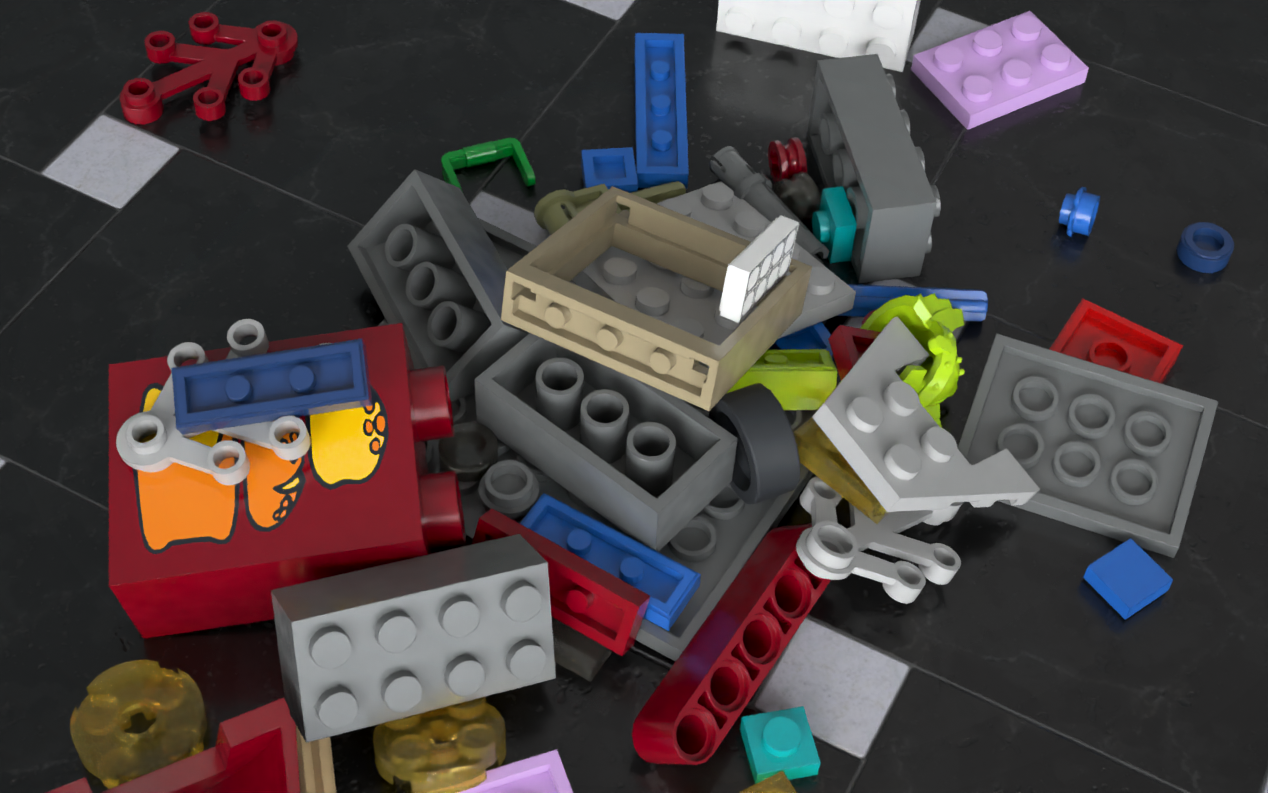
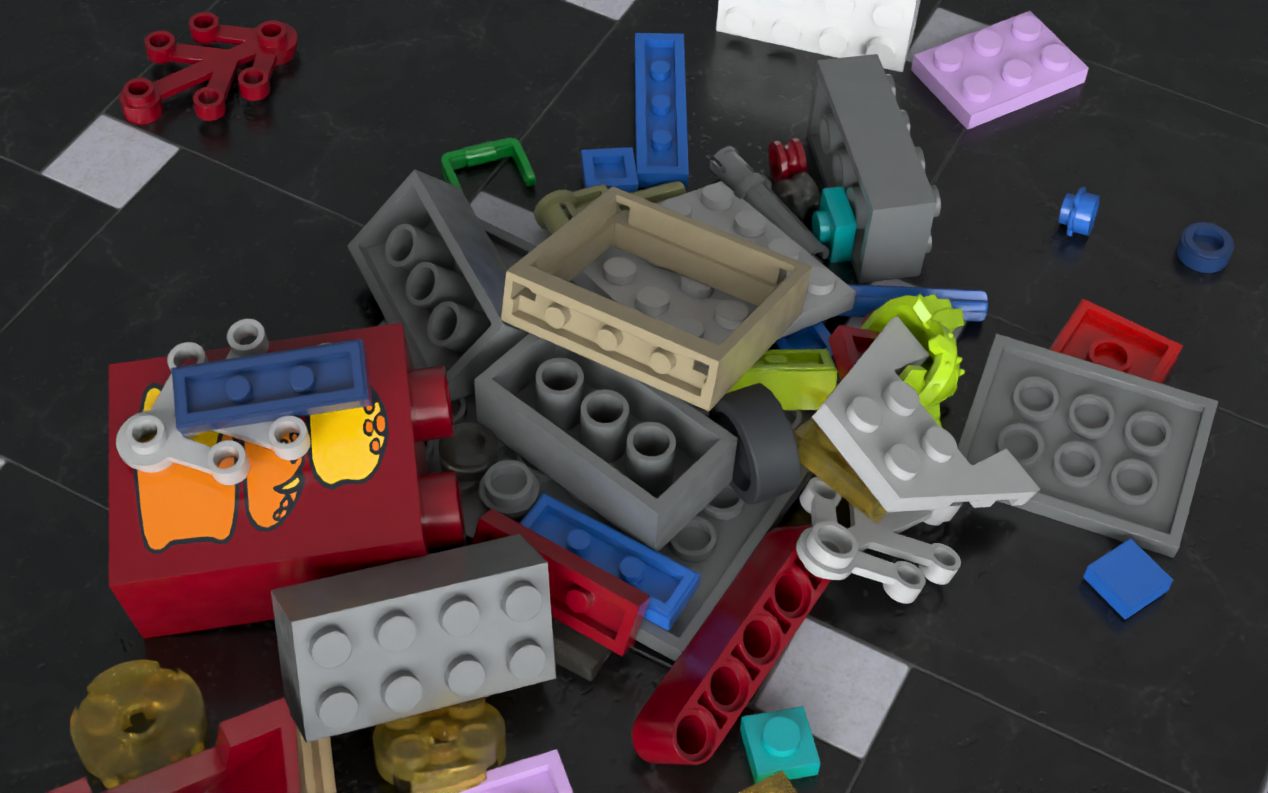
white tile [719,215,799,323] -> none

